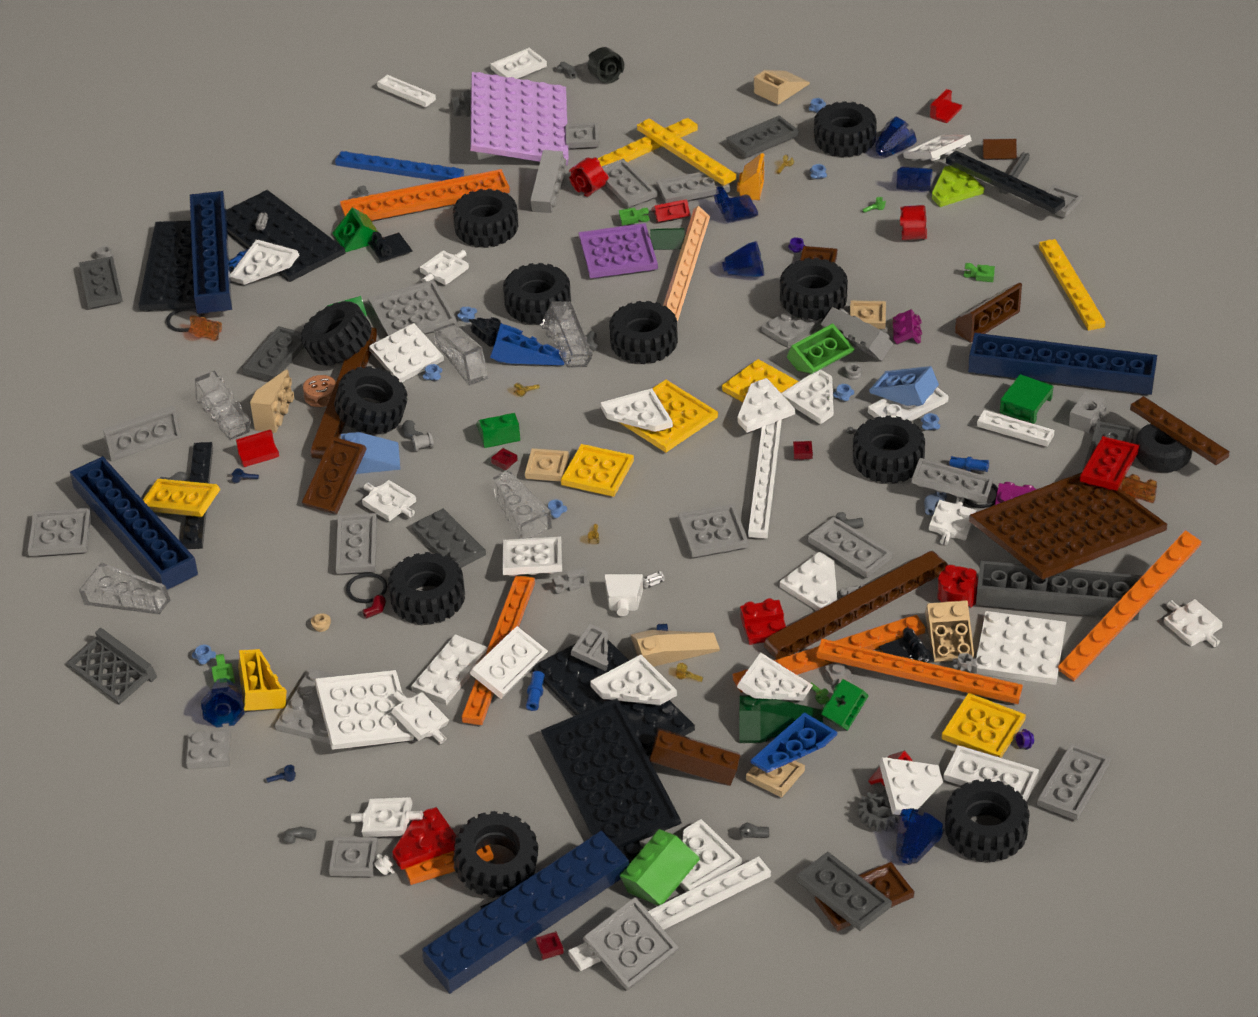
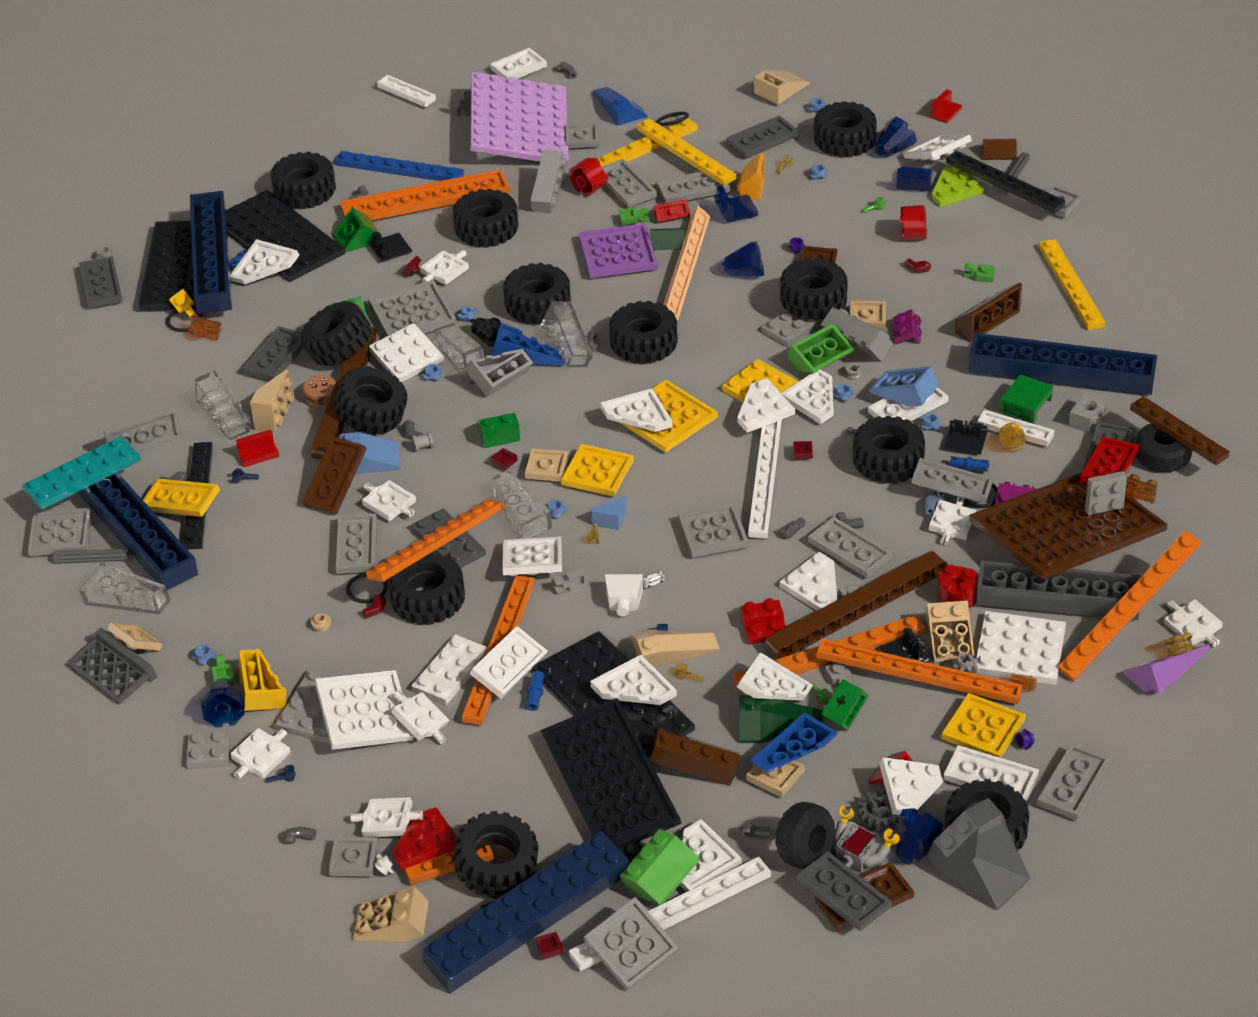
light grey piece [255,213,268,230] -> none
clear yellow hand [514,383,540,397] -> none
light grey wing [571,624,608,671] -> none
pearl dark grey brick [588,47,625,84] -> none
none -> teal plate [22,436,141,510]
none -> dark grey axle [52,549,129,563]
none -> tan plate [107,622,163,652]
none -> yellow plate [169,289,197,320]
none -> white plate [231,728,290,780]
none -> black tyre [271,152,336,209]
none -> tan slope [353,886,429,942]
none -> orange plate [366,499,502,582]
none -> dark red plate [401,256,422,278]
none -> light grey wedge [465,349,533,397]
none -> medium blue slope [590,496,627,530]
none -> blue wedge [593,87,647,125]
none -> black tyre [656,111,689,126]
none -> black tyre [775,801,836,869]
none -> dark grey arm [780,518,806,539]
none -> torso [833,805,900,872]
none -> dark red arm [905,258,931,273]
none -> dark grey wedge [926,798,1030,909]
none -> black hinge [944,419,988,455]
none -> clear yellow wheel [998,423,1026,453]
none -> clear orange pin [1010,673,1037,692]
none -> light grey plate [1085,471,1127,515]
none -> medium lavender wedge [1124,645,1210,694]
none -> clear yellow wheel [1164,632,1196,656]

